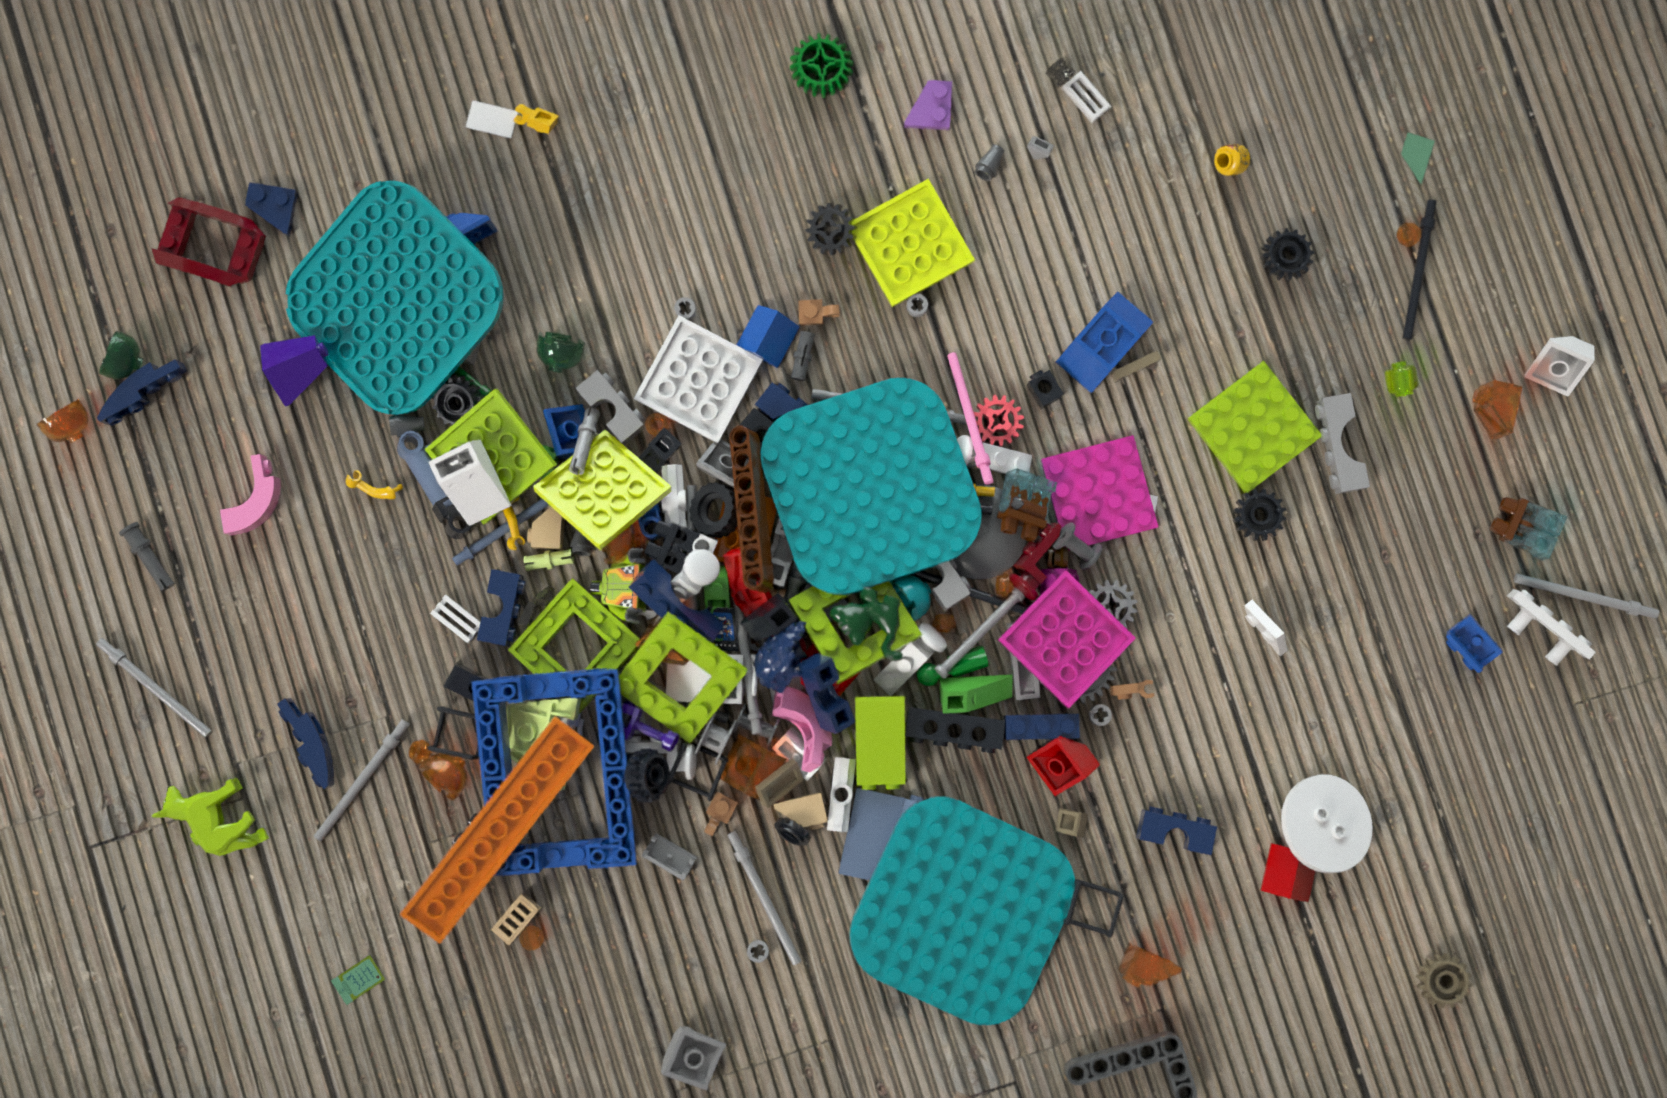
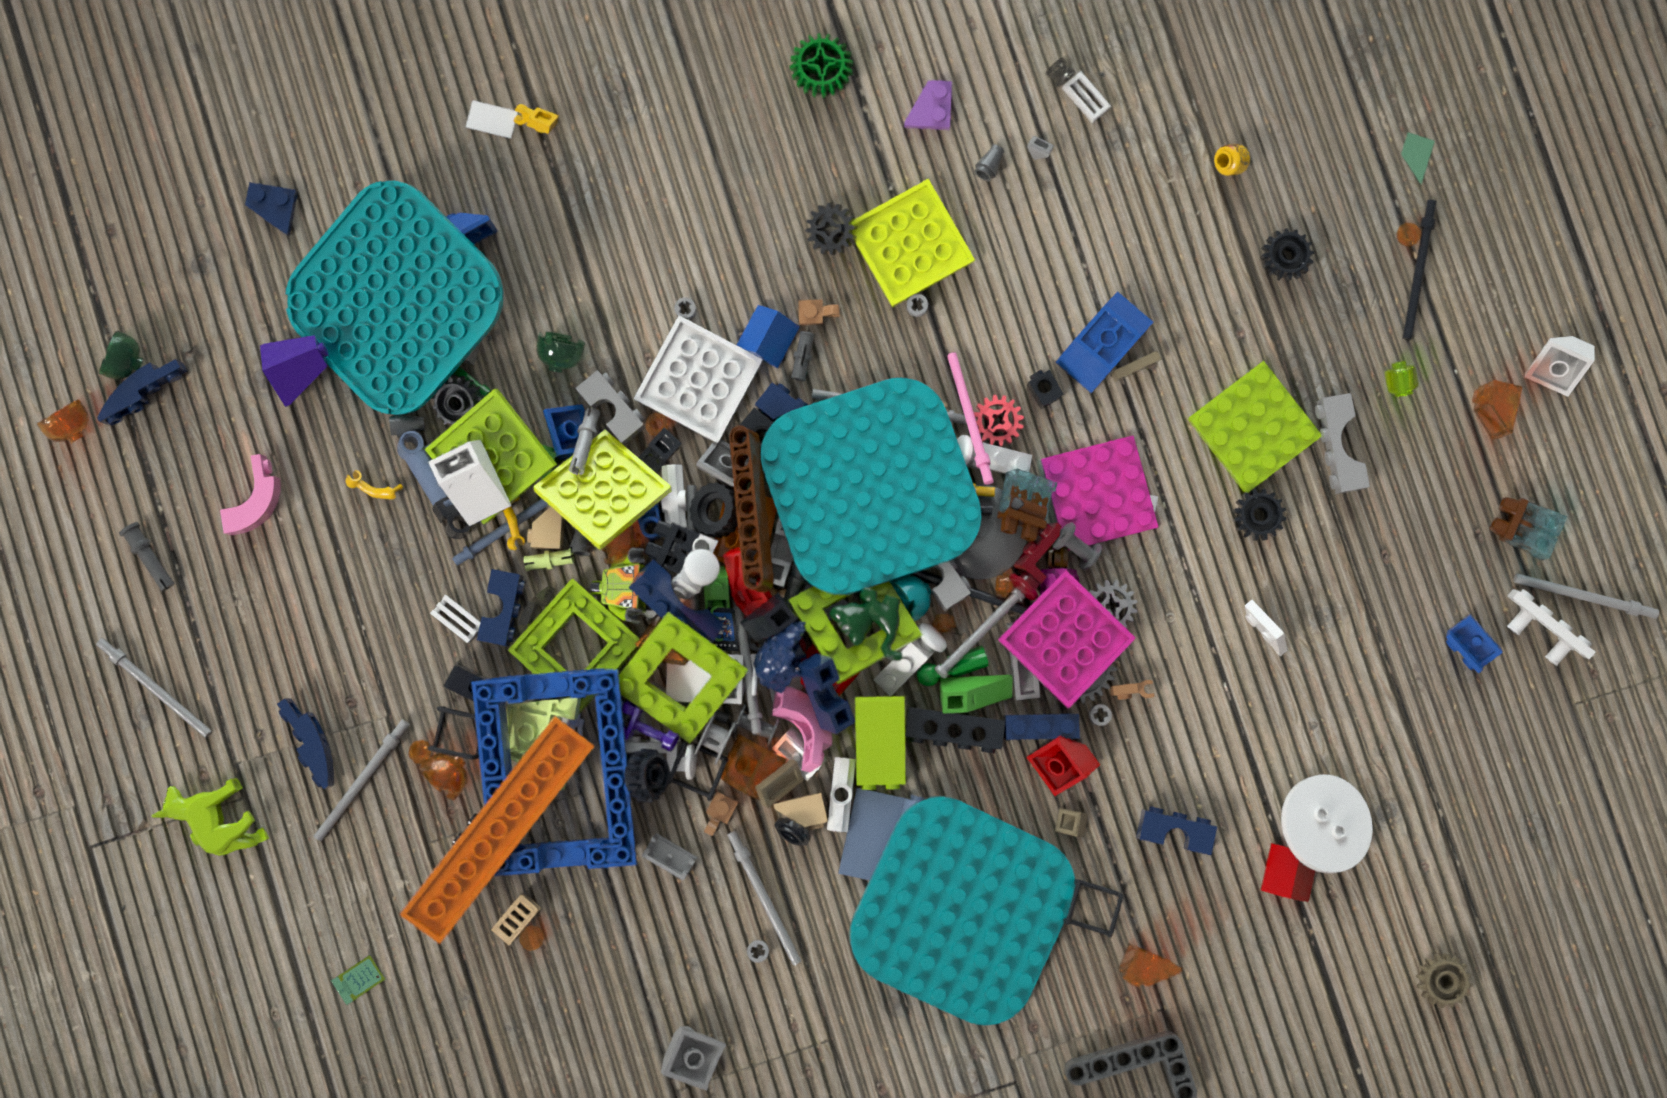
dark red wedge [151,197,266,288] -> none

